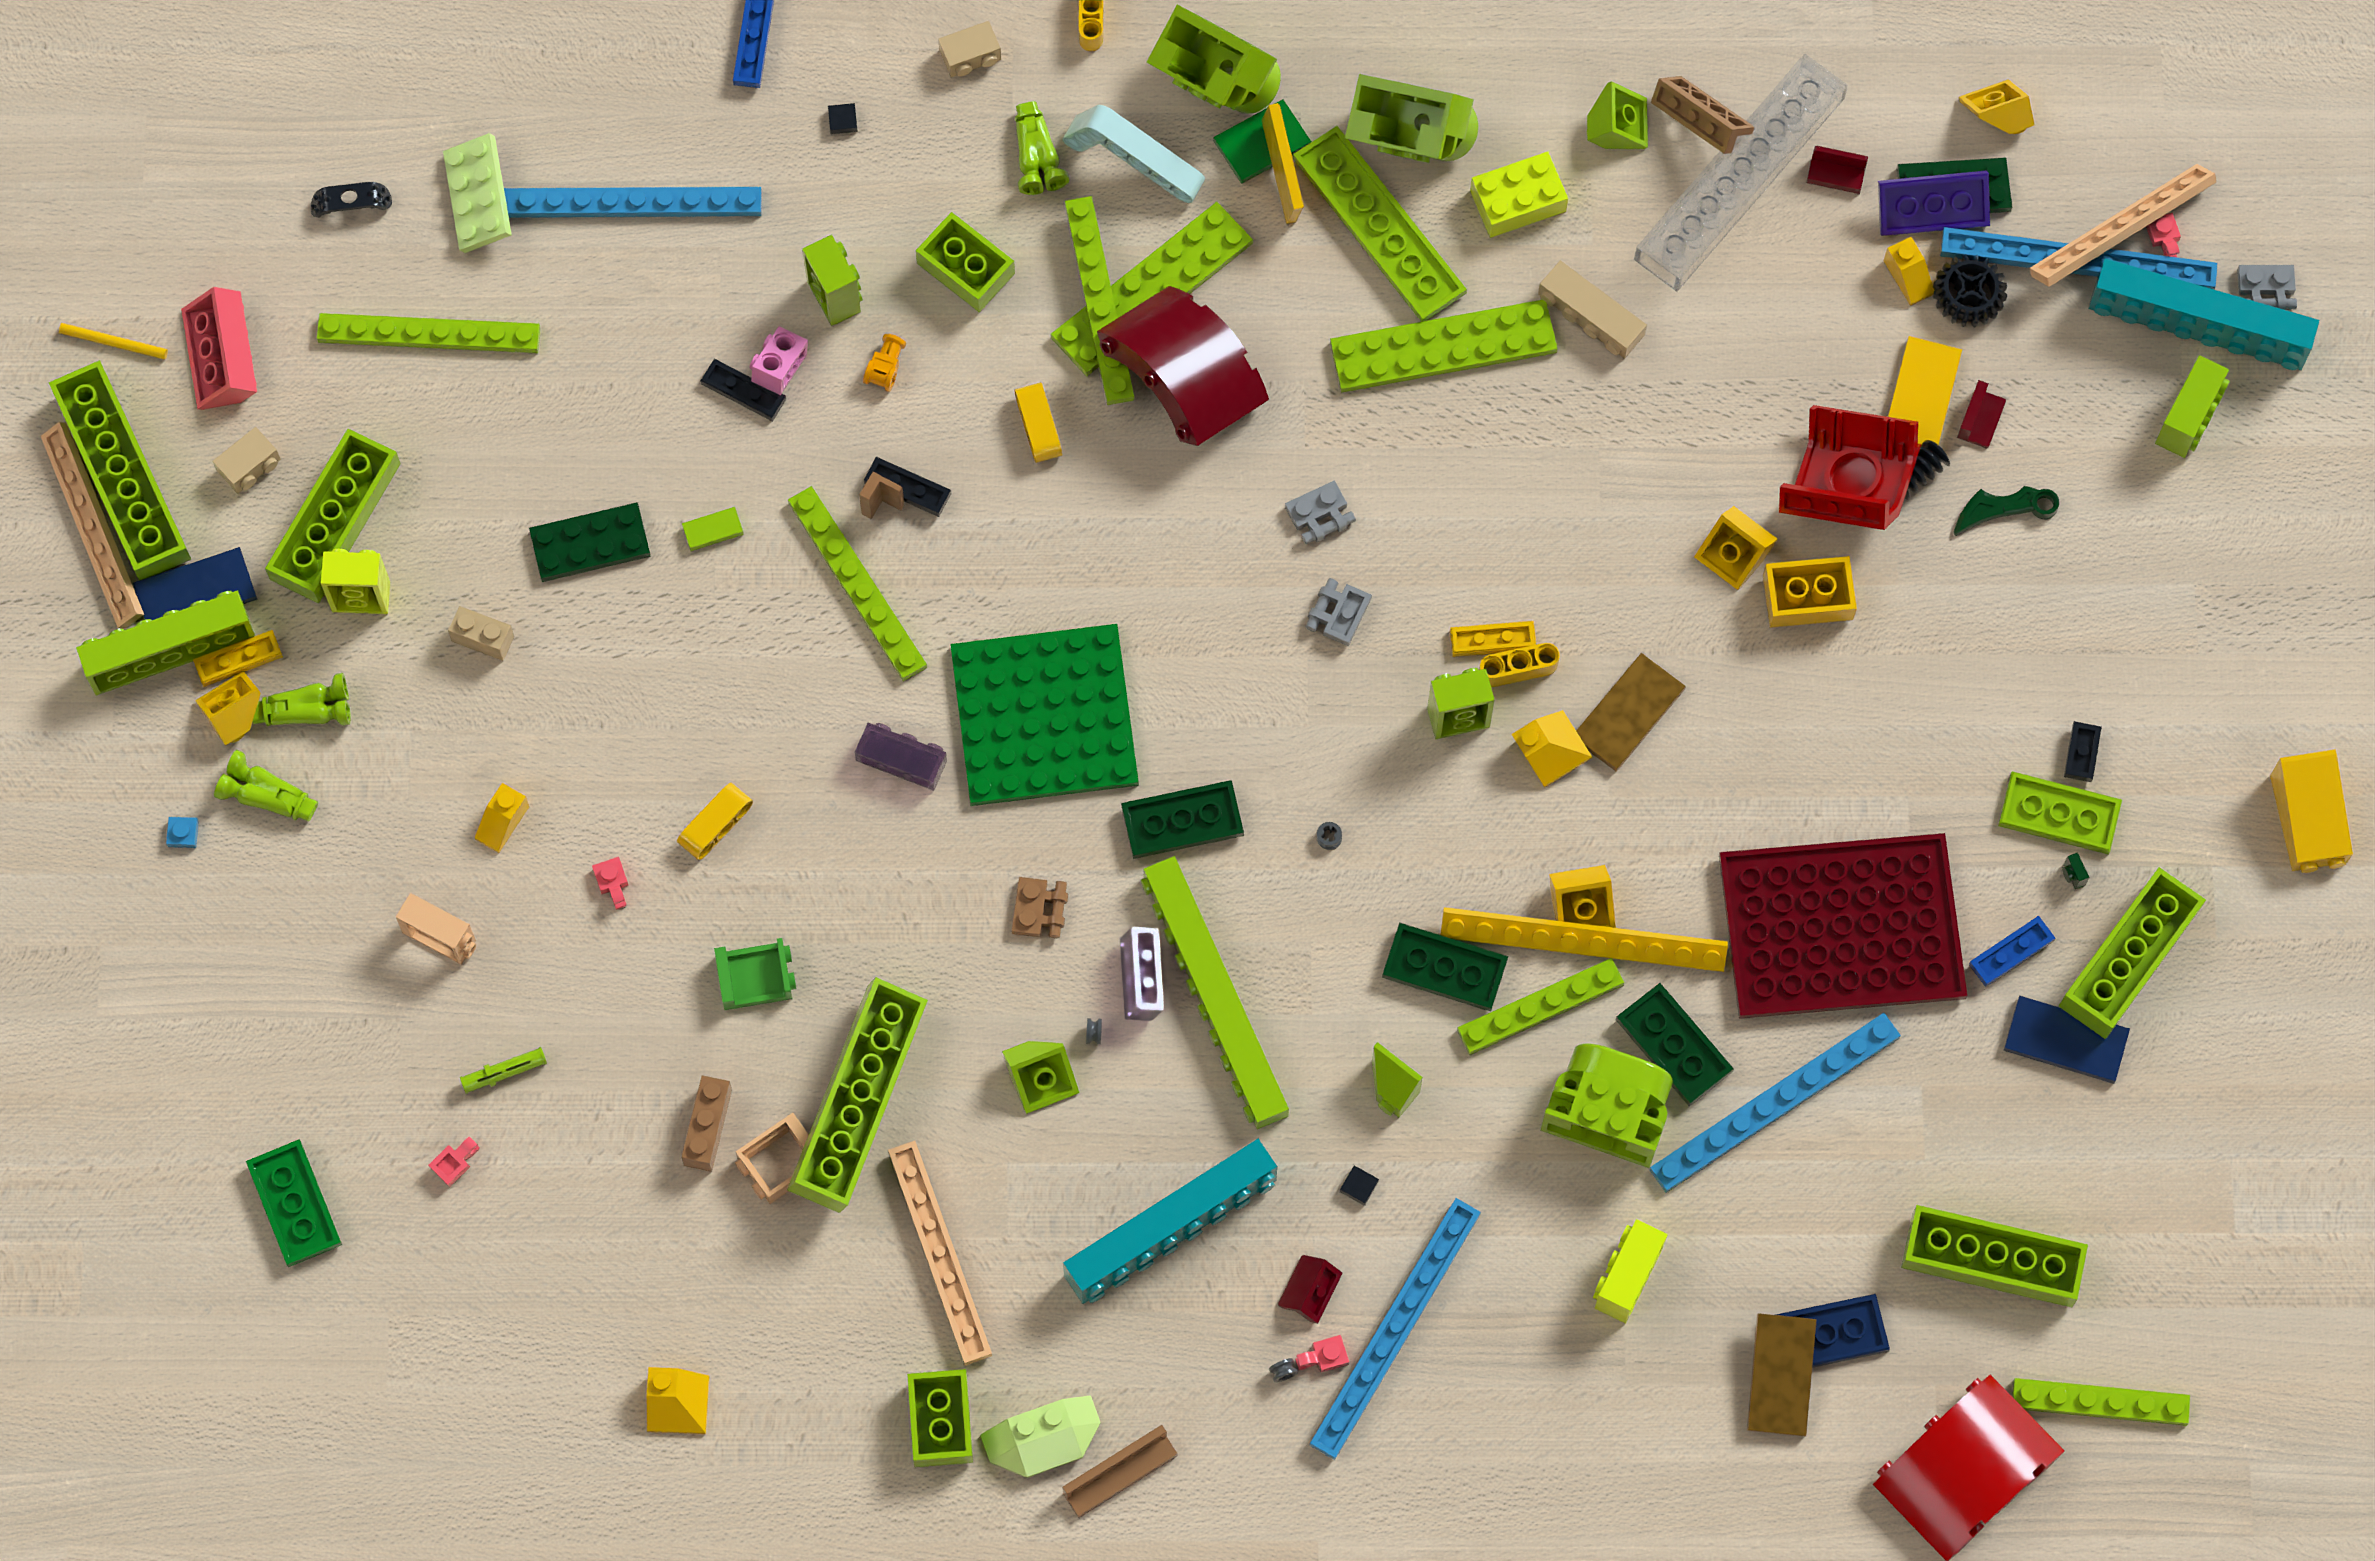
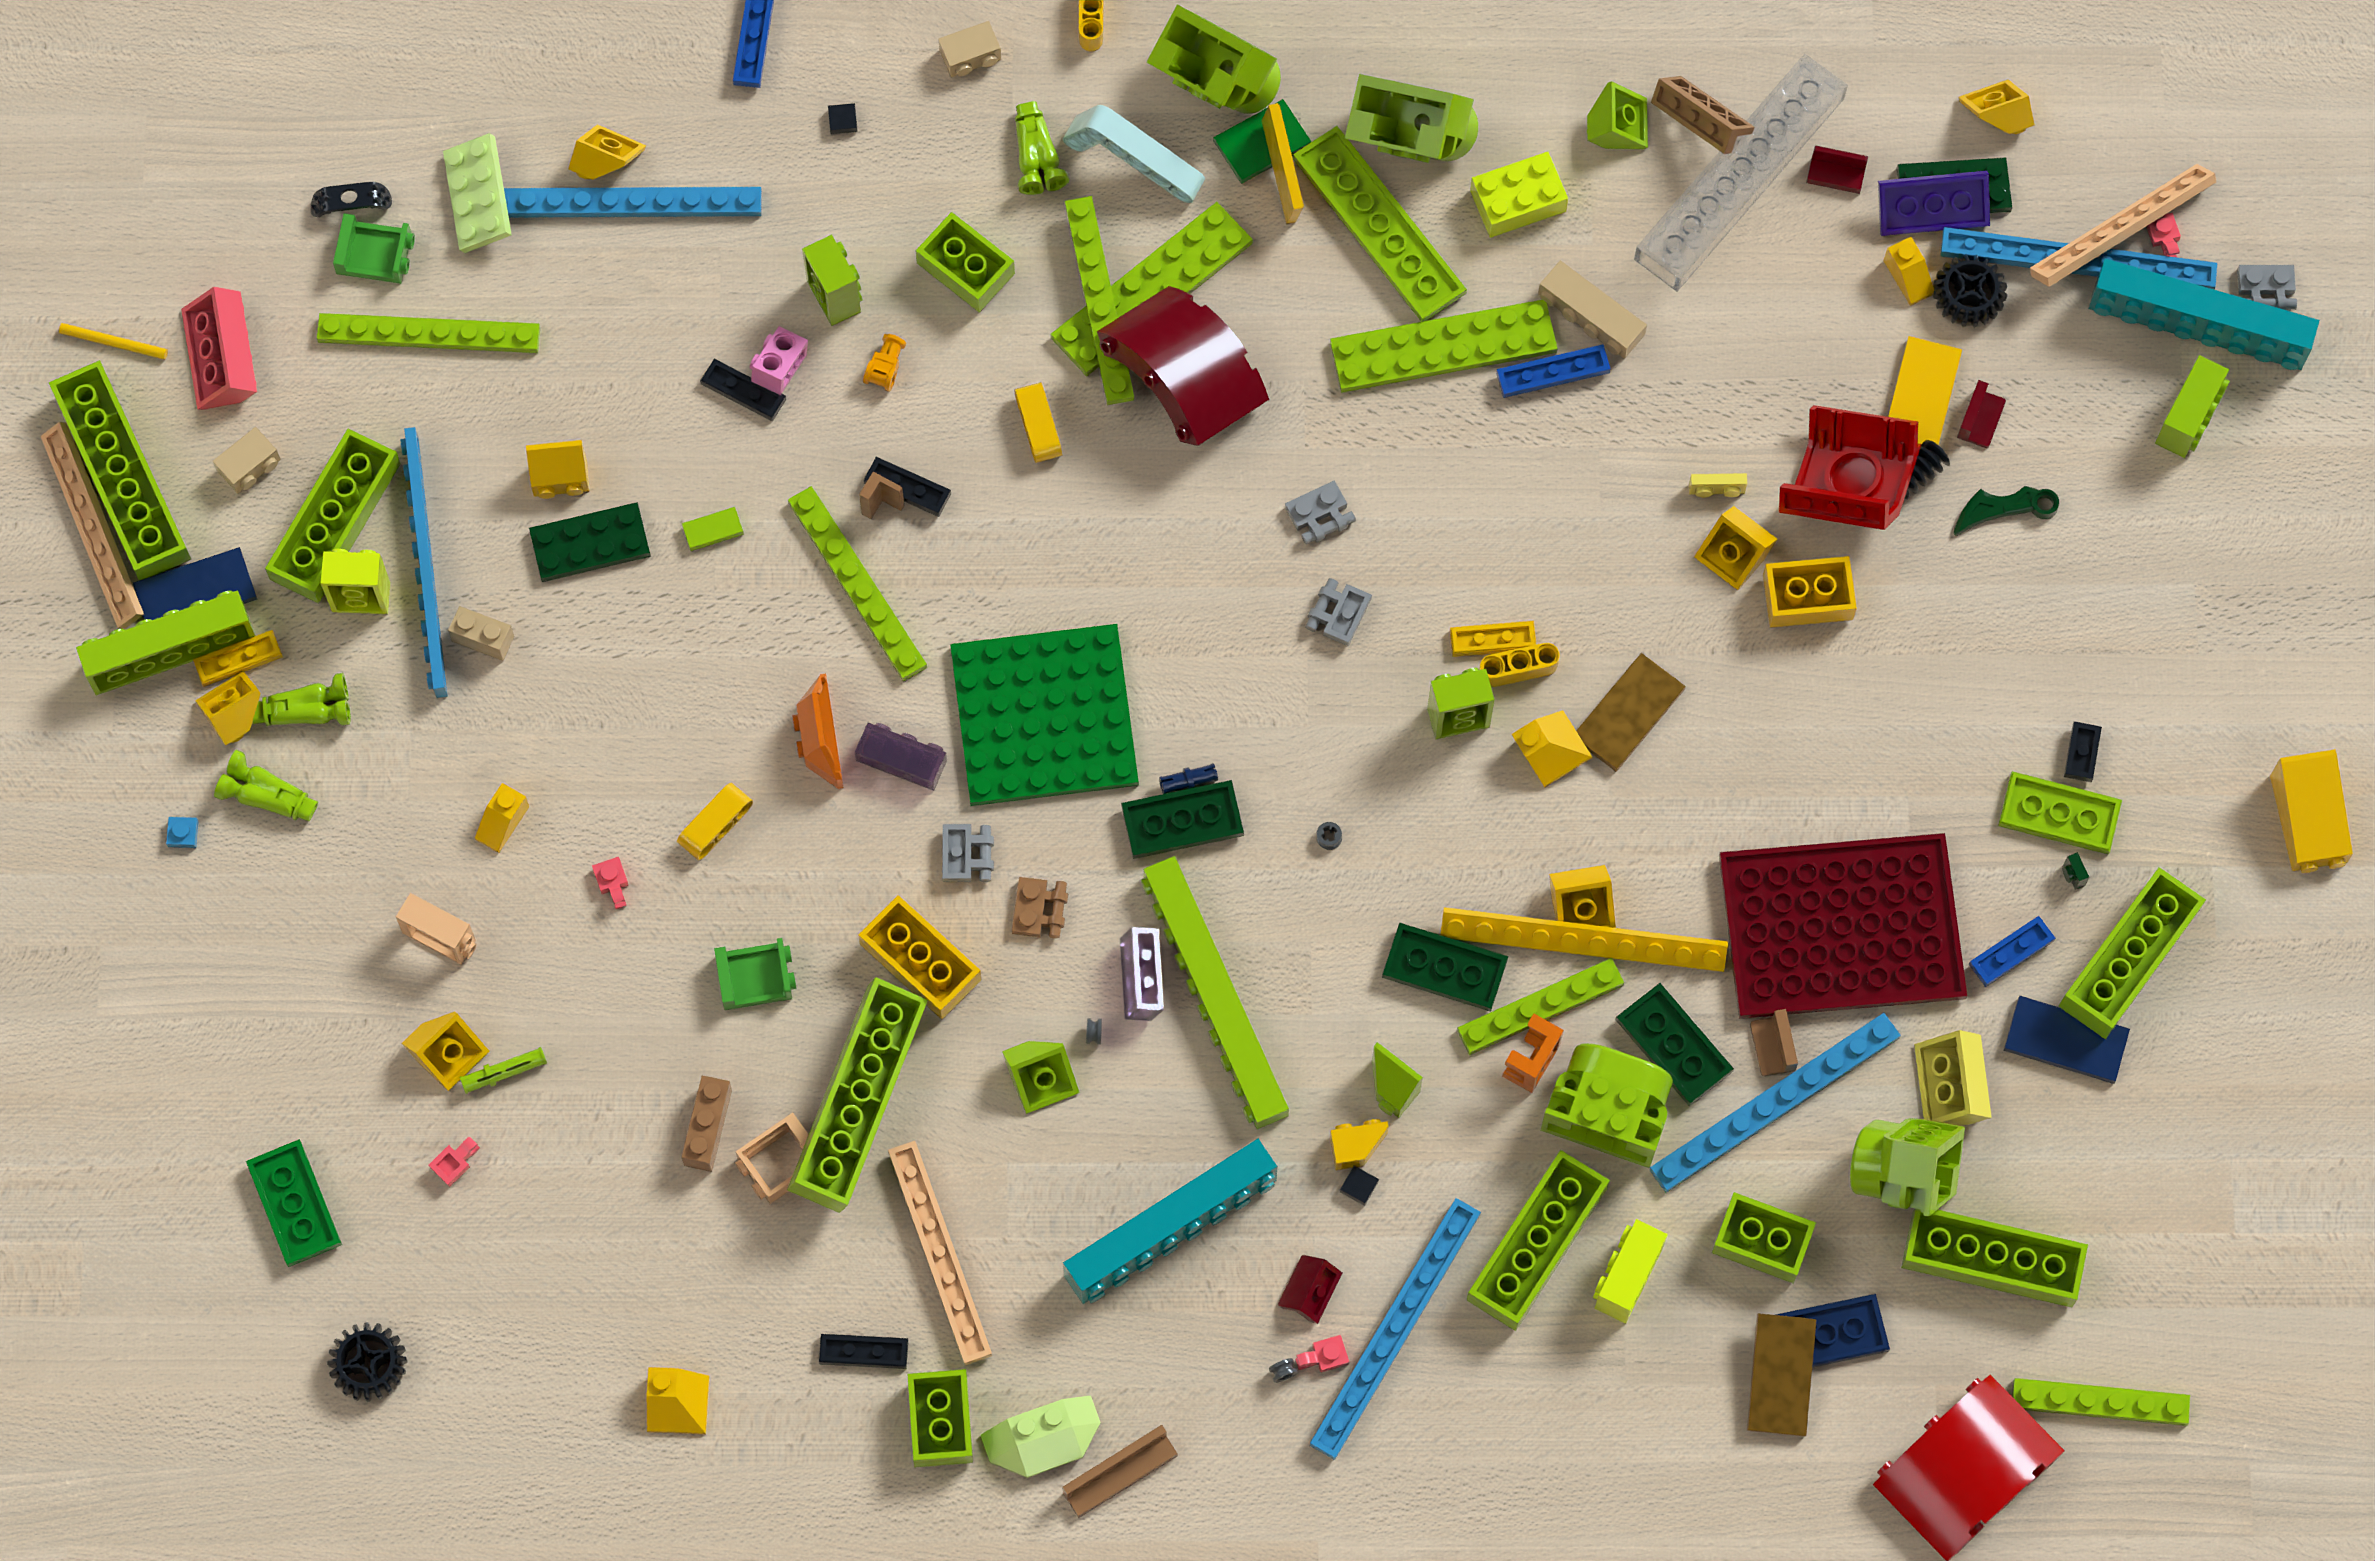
none -> black gear [327,1322,408,1402]
none -> bright green panel [333,213,415,284]
none -> dark azure plate [400,427,448,698]
none -> yellow slope [401,1011,489,1091]
none -> yellow slope [526,440,589,499]
none -> yellow slope [568,124,646,180]
none -> orange wedge [792,673,844,789]
none -> black tile [819,1334,909,1369]
none -> yellow brick [858,895,982,1020]
none -> light grey plate [942,824,994,882]
none -> dark blue pin [1159,763,1218,794]
none -> yellow slope [1330,1119,1389,1170]
none -> lime brick [1467,1150,1610,1331]
none -> blue plate [1496,344,1611,398]
none -> orange panel [1502,1013,1564,1093]
none -> light yellow plate [1689,473,1747,498]
none -> lime brick [1712,1192,1816,1284]
none -> medium nougat panel [1750,1009,1798,1077]
none -> lime brick [1850,1118,1965,1216]
none -> light yellow slope [1914,1030,1992,1126]

